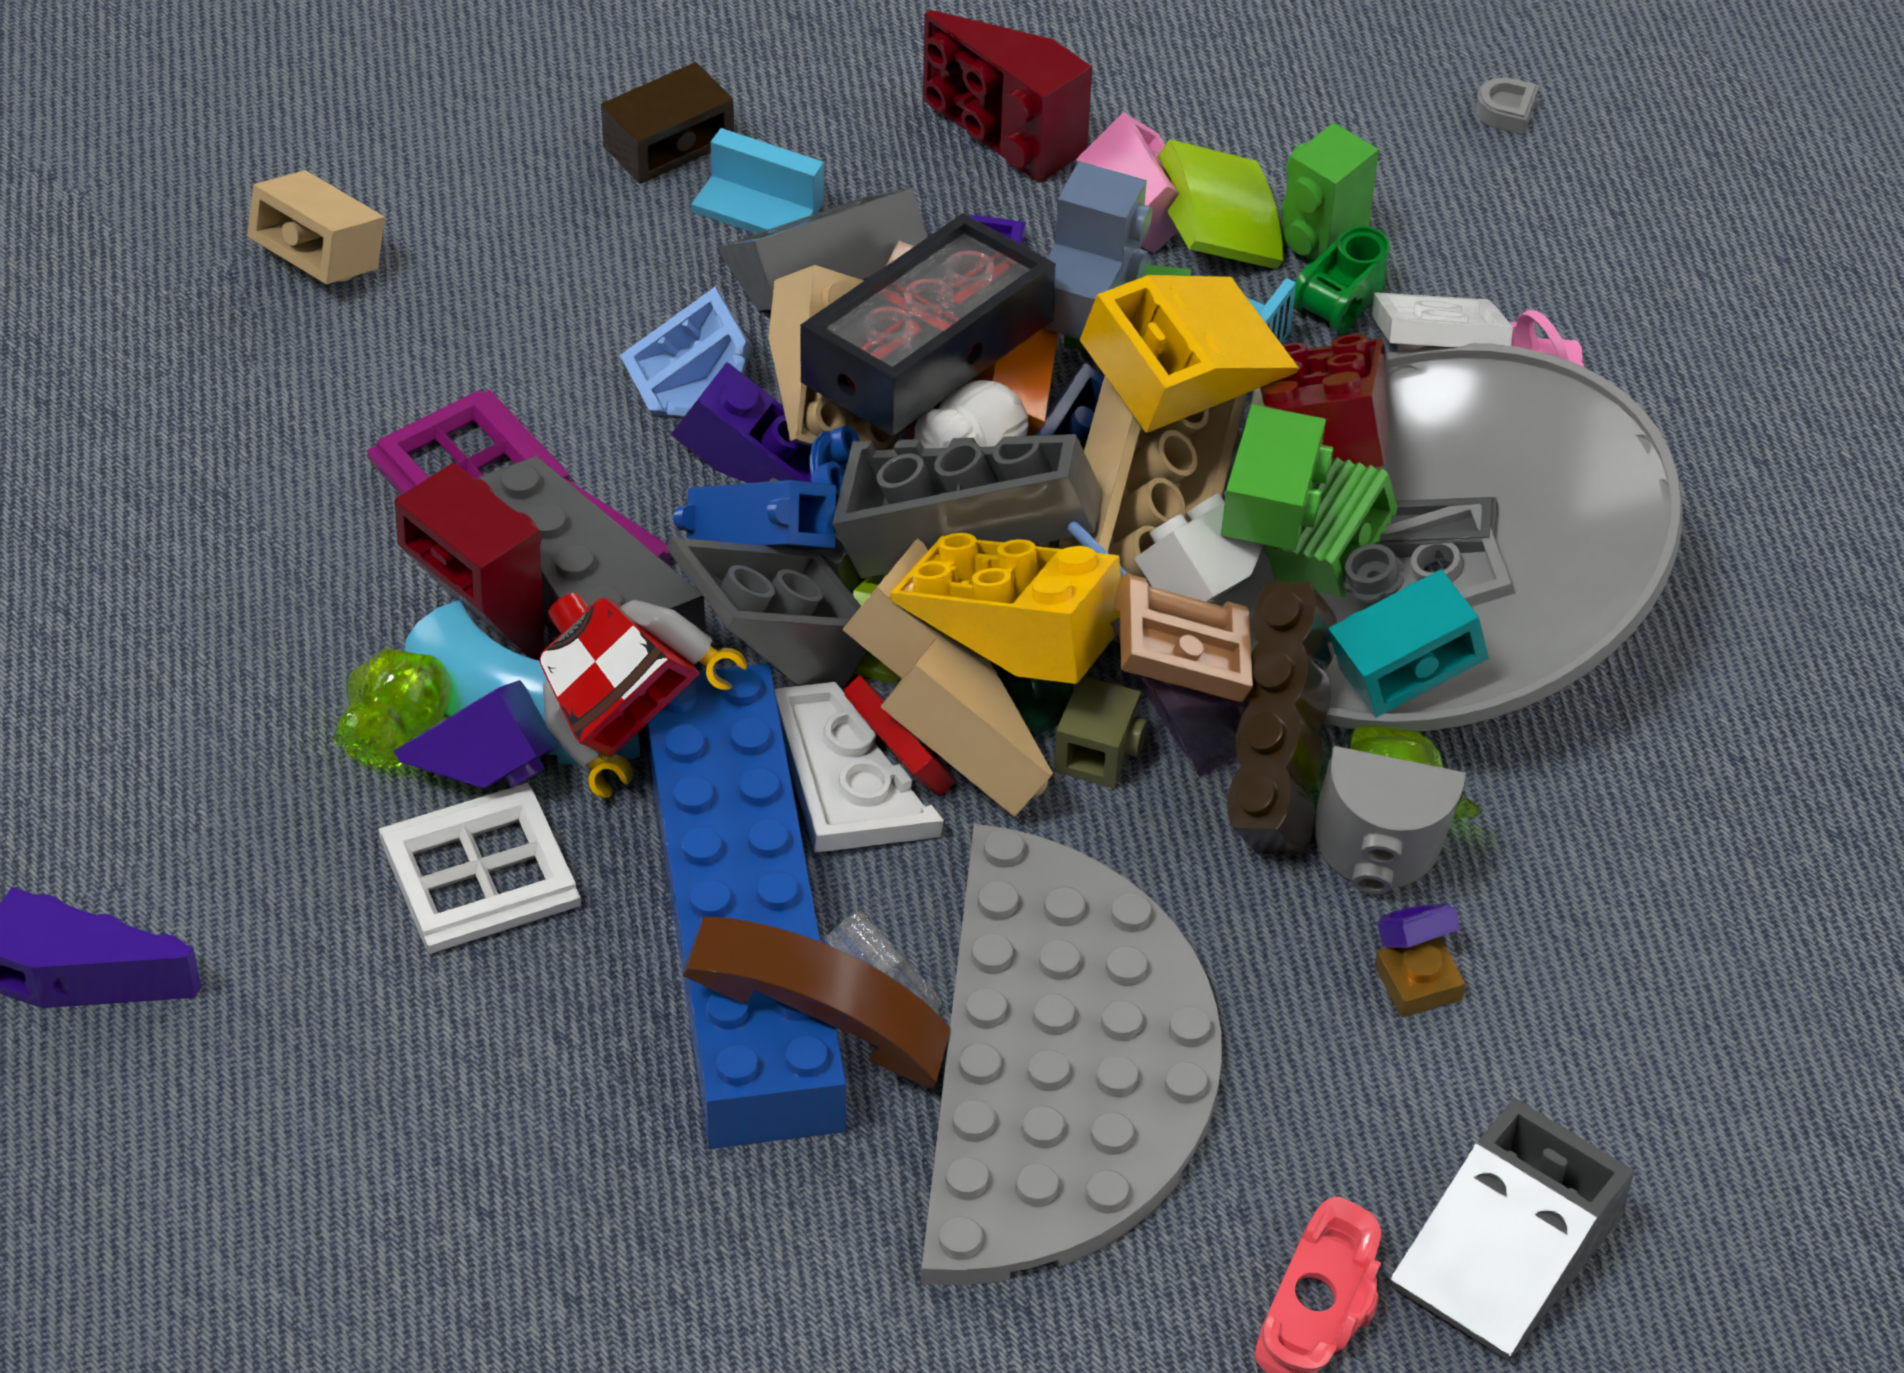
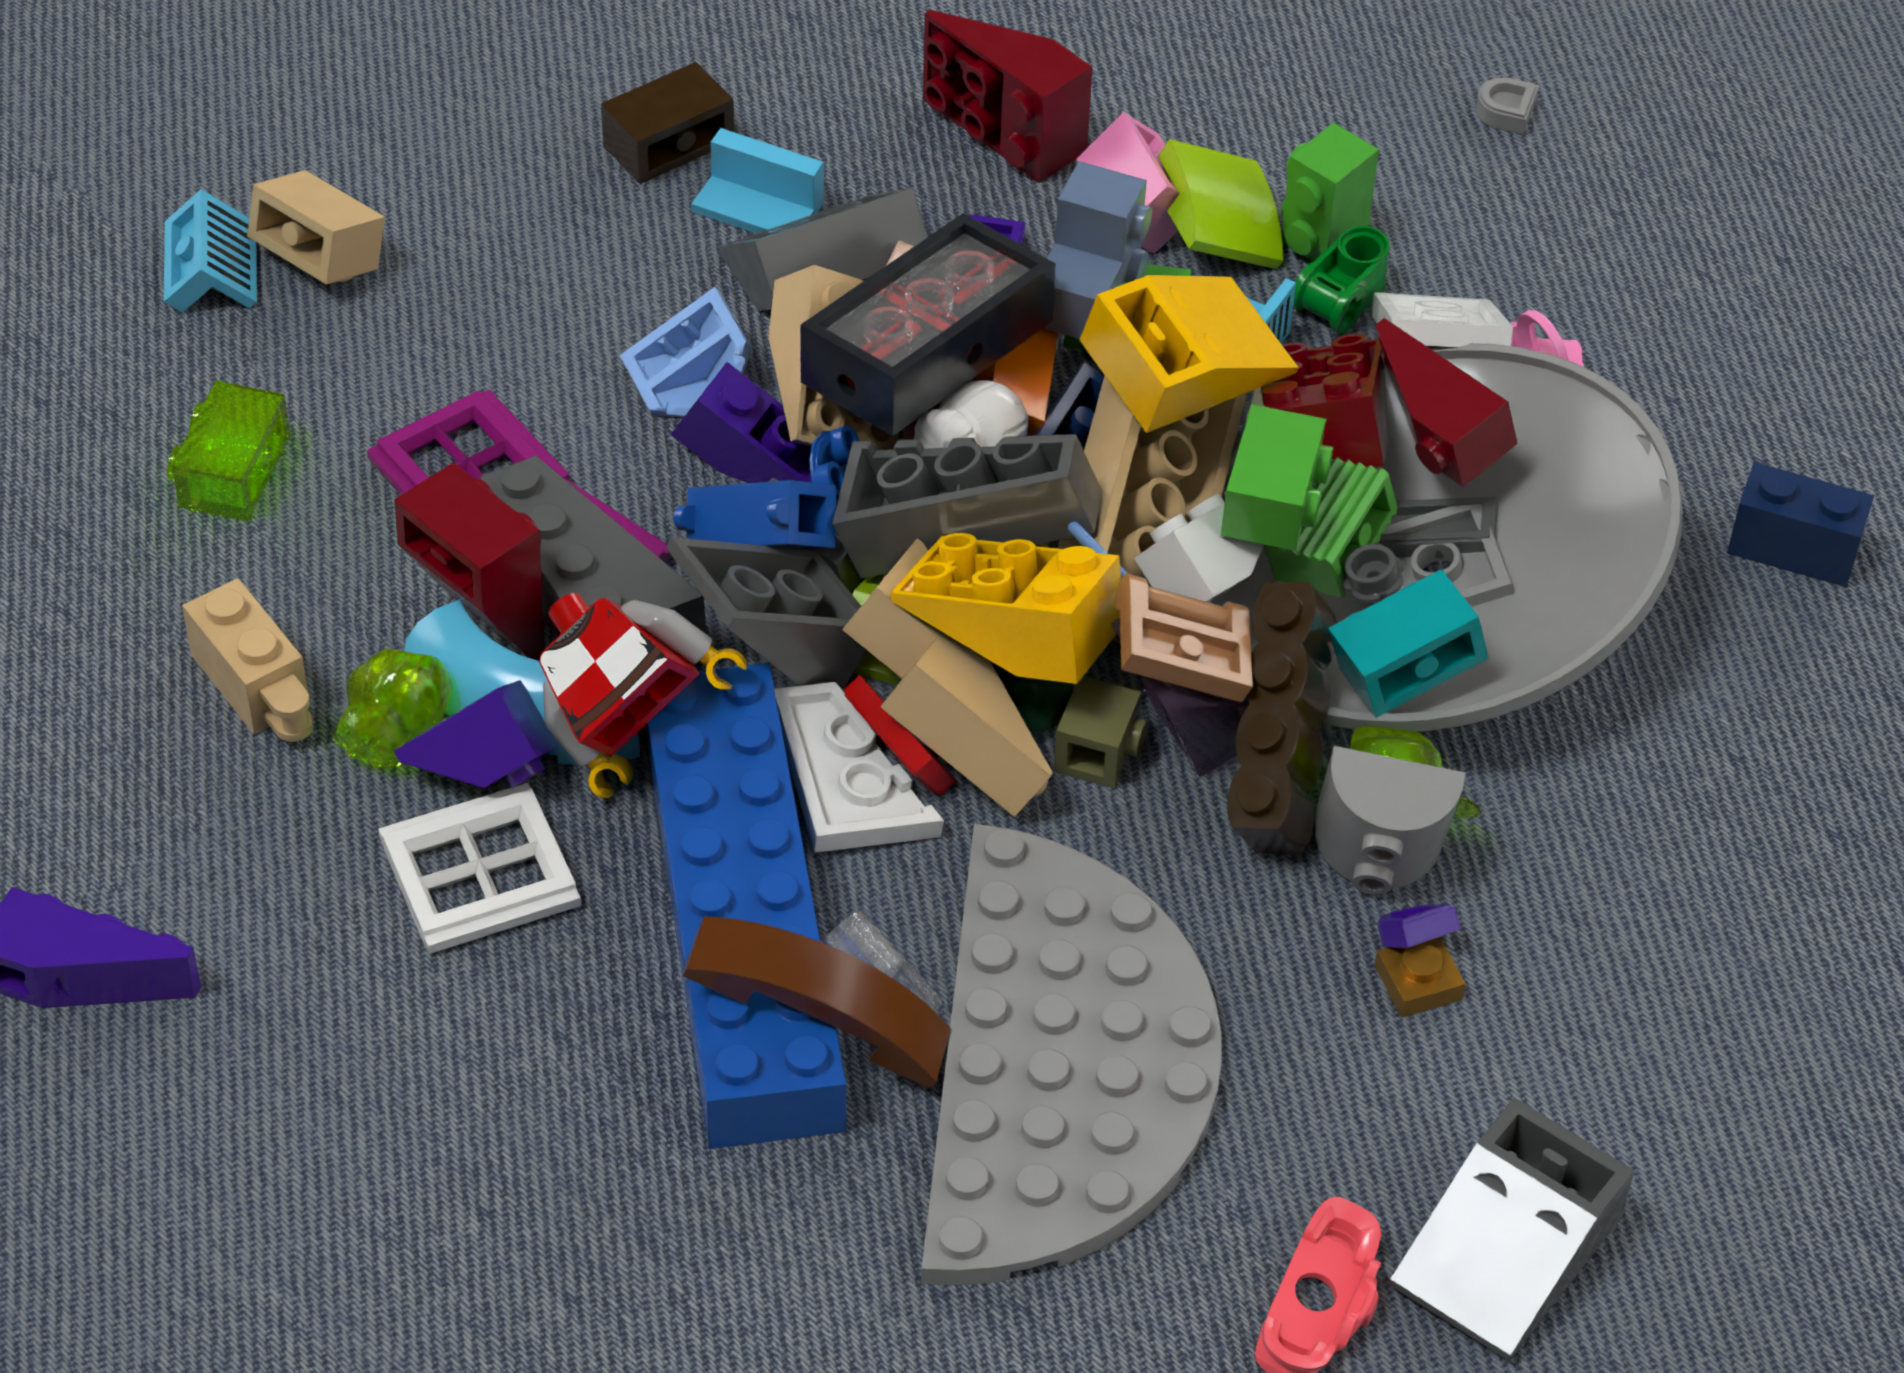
none -> medium azure panel [164,189,257,313]
none -> clear neon green brick [168,380,291,522]
none -> tan brick [182,578,313,742]
none -> dark red slope [1375,318,1518,487]
none -> dark blue brick [1727,462,1874,587]

